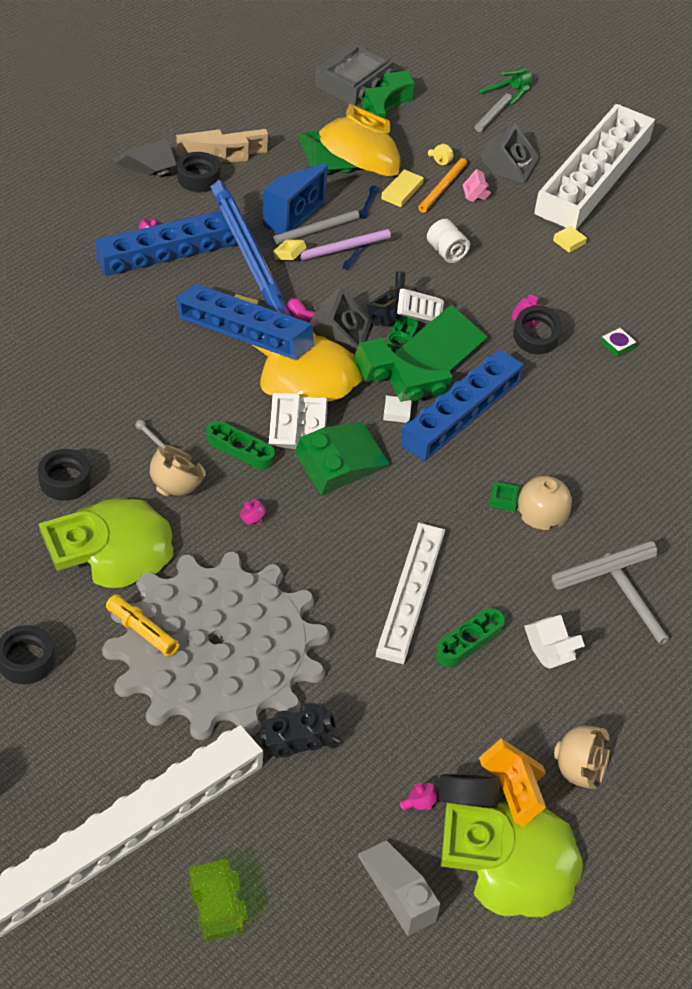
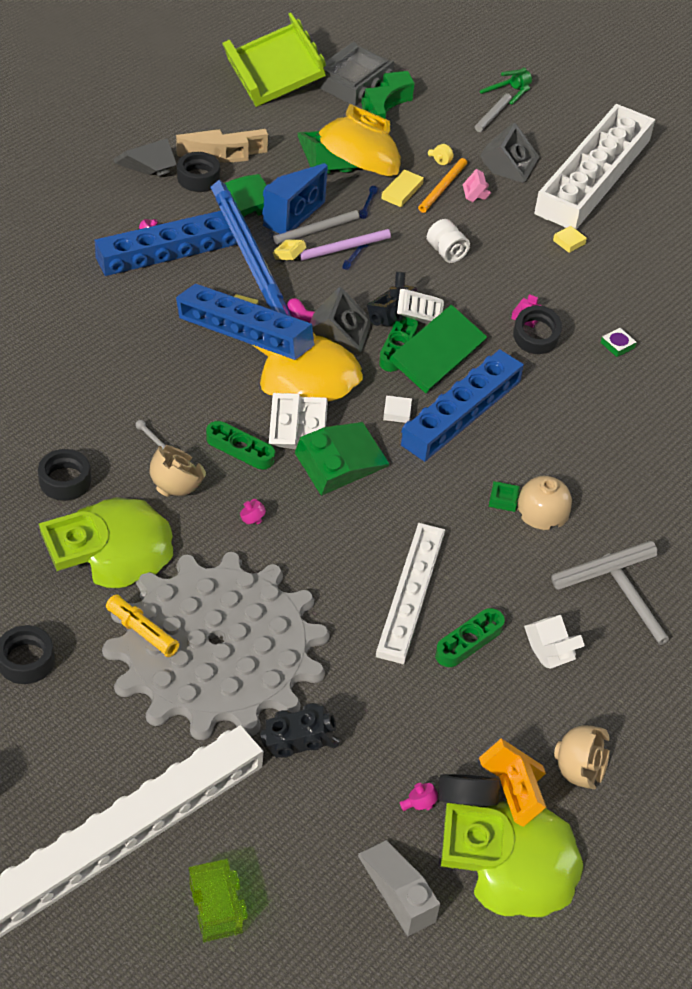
green arch [354,338,453,402] -> none
none -> lime panel [222,12,326,107]
none -> green slope [225,174,267,217]

